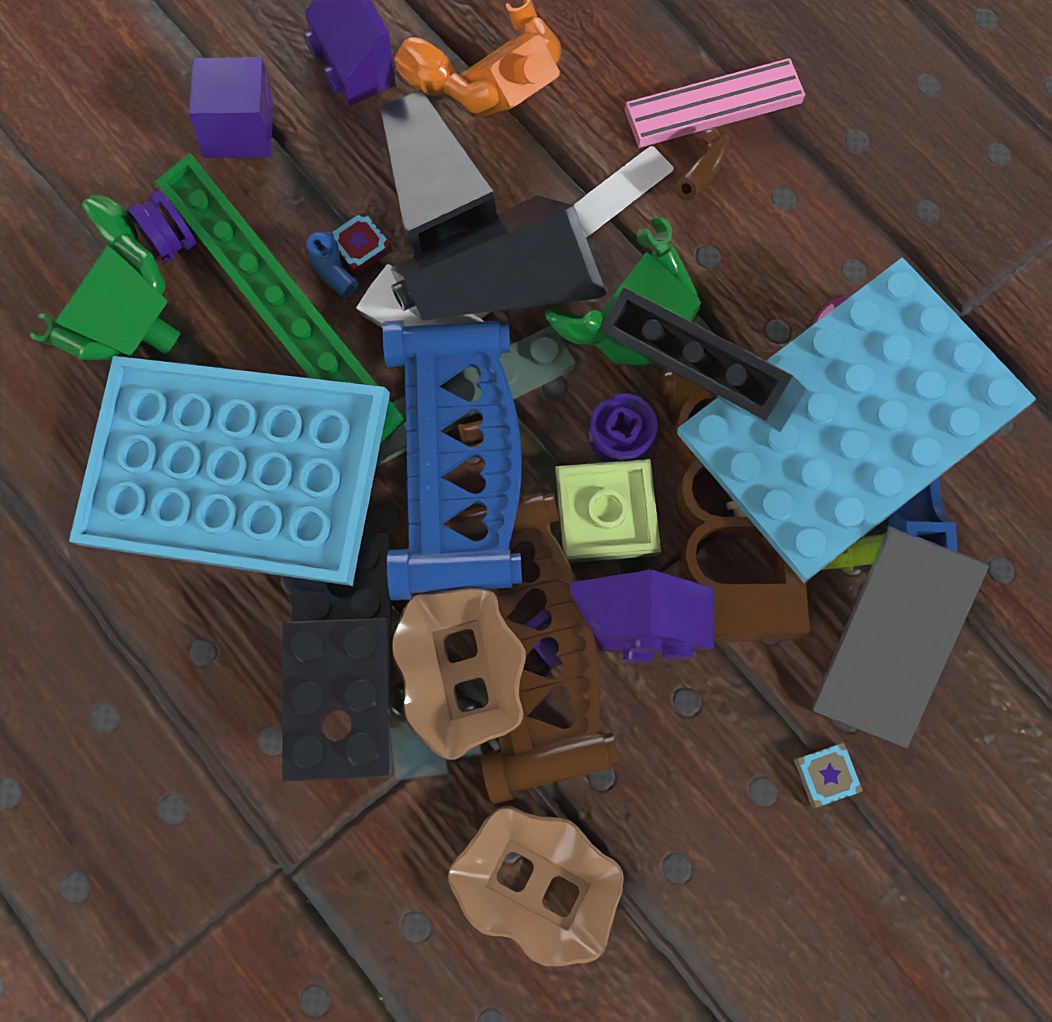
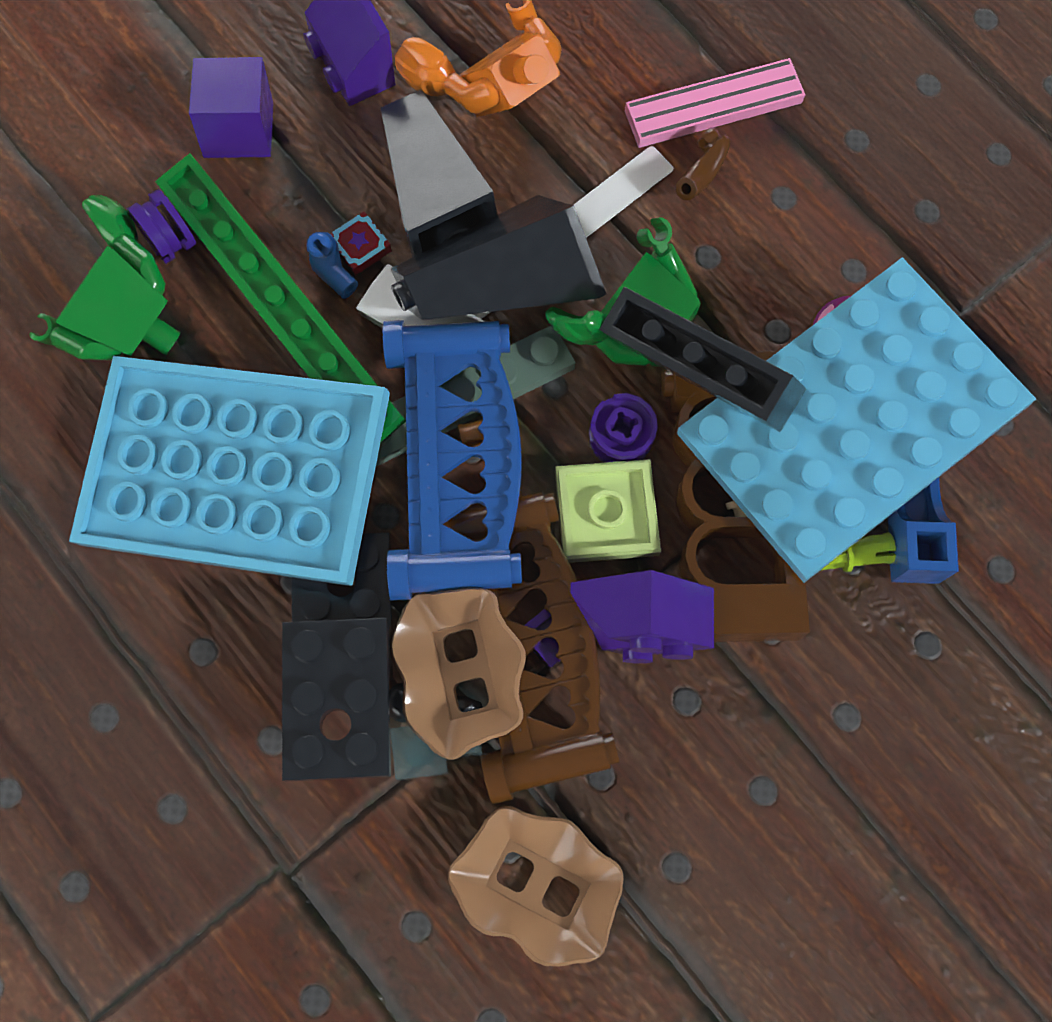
tile [794,743,863,808] -> none
dark grey tile [812,526,989,748] -> none

